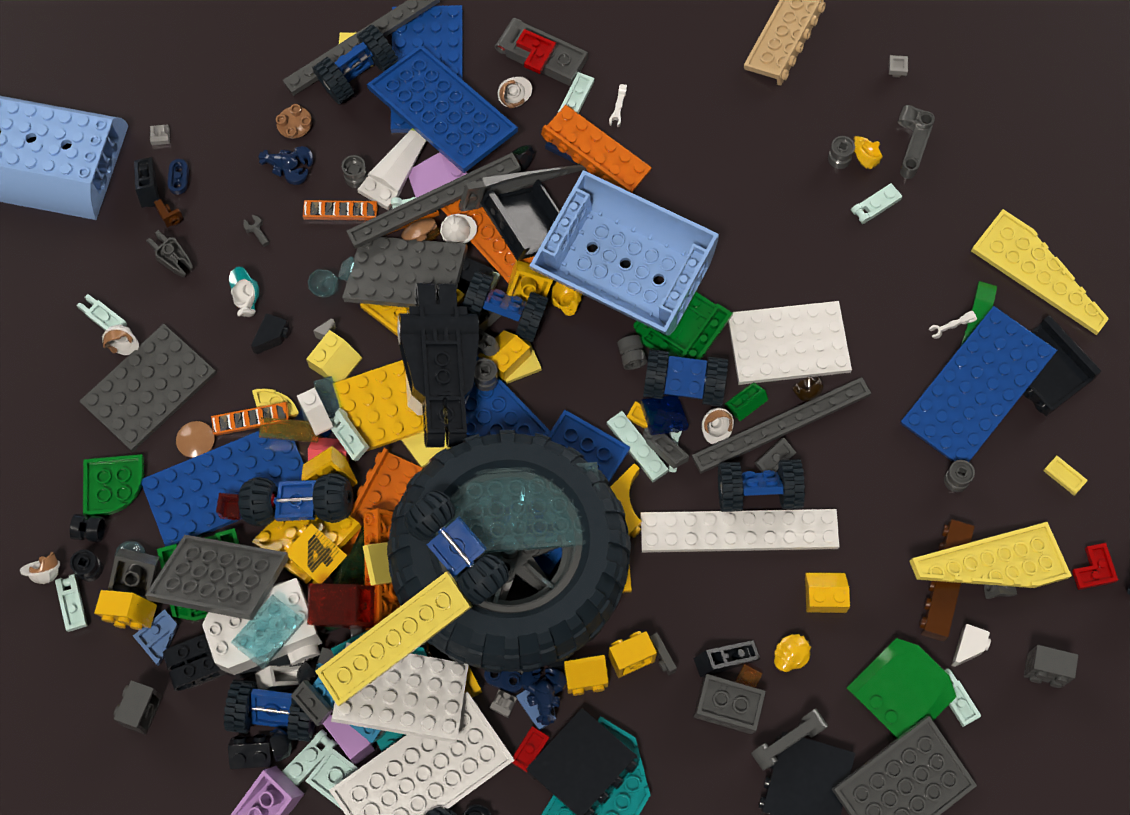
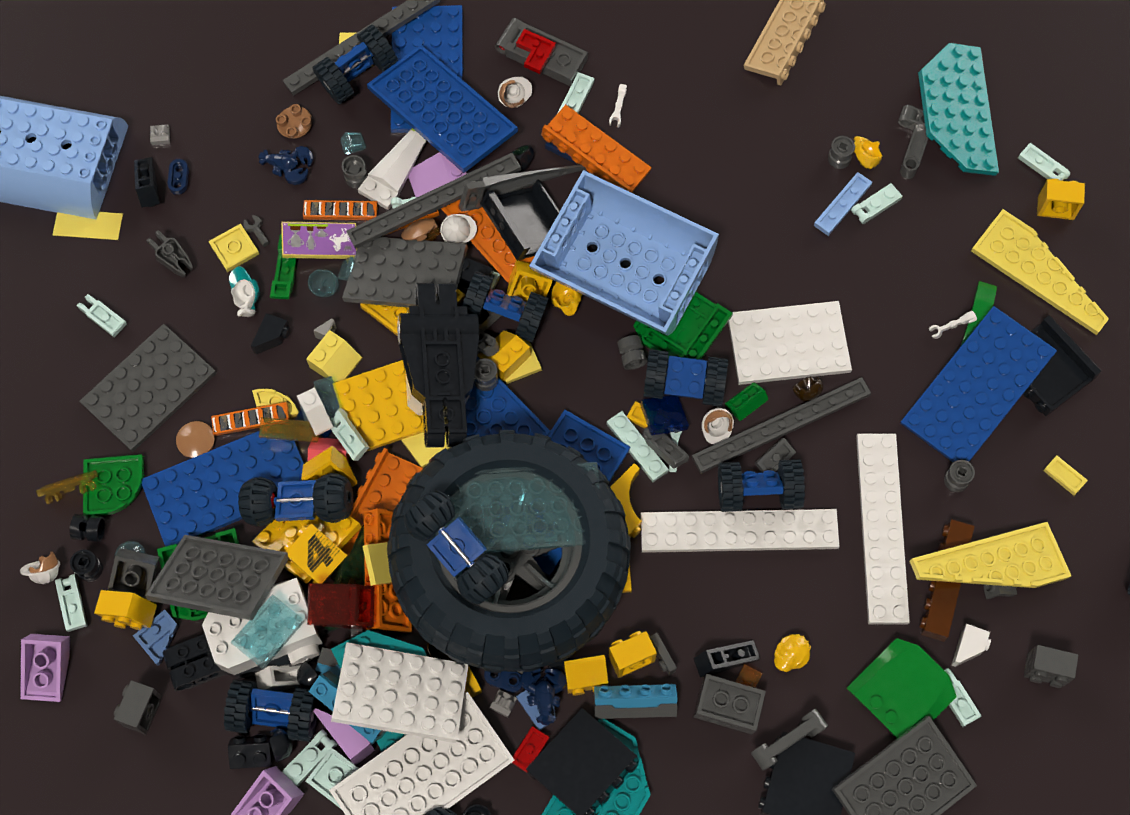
white piece [102,324,139,355] -> none
reddish brown bracket [154,199,183,228] -> none
clear red panel [216,493,241,520] -> none
dark grey plate [291,680,333,726] -> none
light yellow plate [315,572,473,706] -> none
yellow slope [805,573,850,613] -> none
light grey tile [889,55,908,78] -> none
red plate [1072,543,1118,590] -> none
none -> lavender slope [20,634,70,702]
none -> clear yellow plate [36,470,98,504]
none -> light yellow piece [53,212,123,240]
none -> light yellow tile [208,224,259,272]
none -> green slope [270,234,297,299]
none -> tile [281,222,357,259]
none -> clear light blue slope [340,132,366,154]
none -> dark azure piece [594,684,678,719]
none -> light blue plate [814,172,872,236]
none -> white plate [856,434,910,624]
none -> teal plate [918,43,999,176]
none -> light aqua plate [1018,143,1070,181]
none -> yellow brick [1037,179,1085,220]

